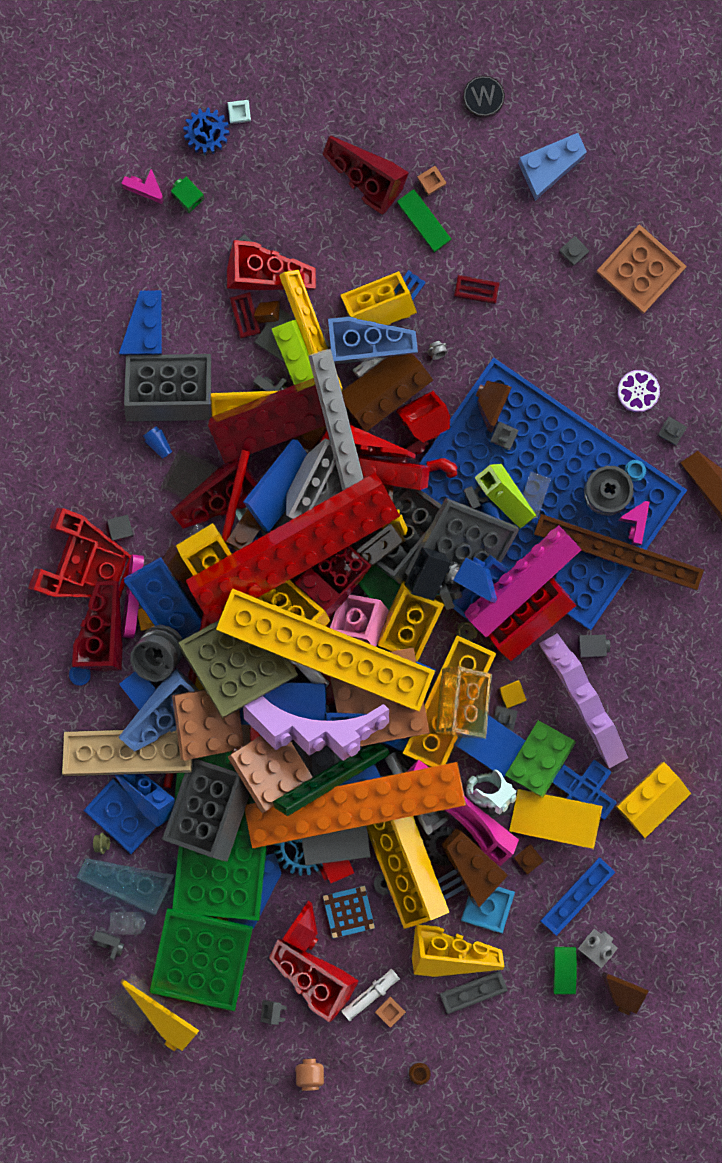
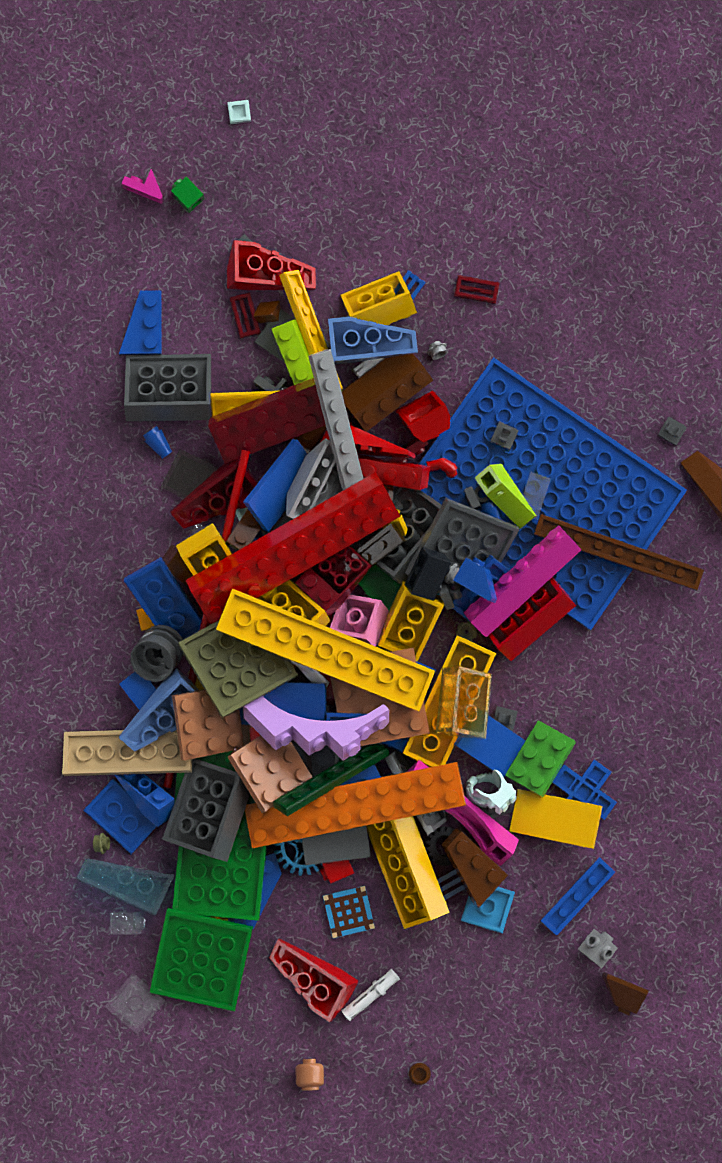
red wedge [28,508,132,597] -> none
blue plate [69,667,91,686] -> none
dark red wedge [72,581,123,671] -> none
dark grey bracket [93,930,124,960] -> none
dark grey tile [107,515,133,541] -> none
yellow wedge [120,979,199,1051] -> none
dark pink beam [122,554,144,639] -> none
blue gear [183,108,230,155] -> none
dark grey tile [260,1000,287,1025] -> none
red wedge [283,900,319,951] -> none
dark red wedge [323,136,409,215] -> none
dark grey plate [374,873,390,895] -> none
nougat plate [375,996,406,1028] -> none
green tile [397,189,452,253] -> none
yellow wedge [412,924,505,977] -> none
nougat plate [417,166,446,196] -> none
dark grey tile [439,970,508,1014] -> none
black tile [463,75,505,118] -> none
reddish brown slope [475,381,512,433] -> none
yellow slope [499,680,527,708] -> none
reddish brown plate [514,844,544,875] -> none
medium blue wedge [518,133,587,201] -> none
lavender arch [539,633,628,768] -> none
green slope [553,947,577,994] -> none
dark grey plate [559,236,589,266] -> none
dark grey brick [578,634,610,658] -> none
dark grey wheel [584,466,633,516] -> none
nougat plate [596,224,687,314] -> none
yellow slope [615,762,691,838] -> none
tile [617,370,660,412] -> none
dark pink slope [619,501,649,546] -> none
dark azure plate [624,460,646,482] -> none

